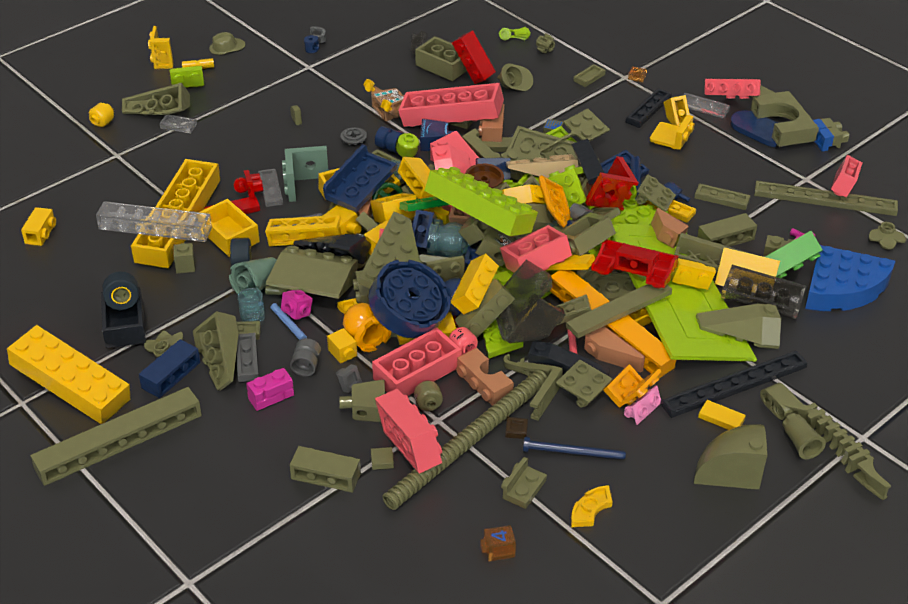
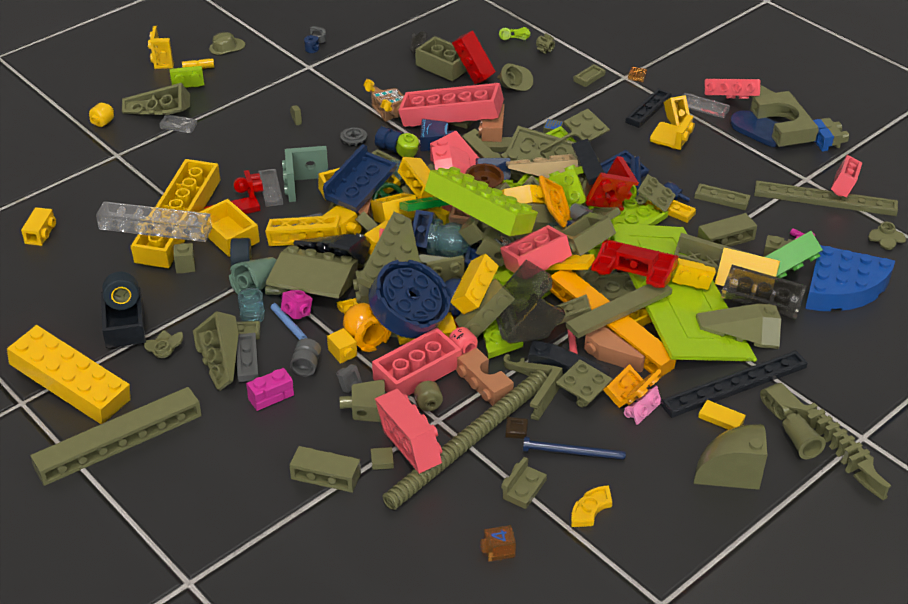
dark blue brick [139,339,200,398] -> none
nougat slope [651,208,689,248] -> none

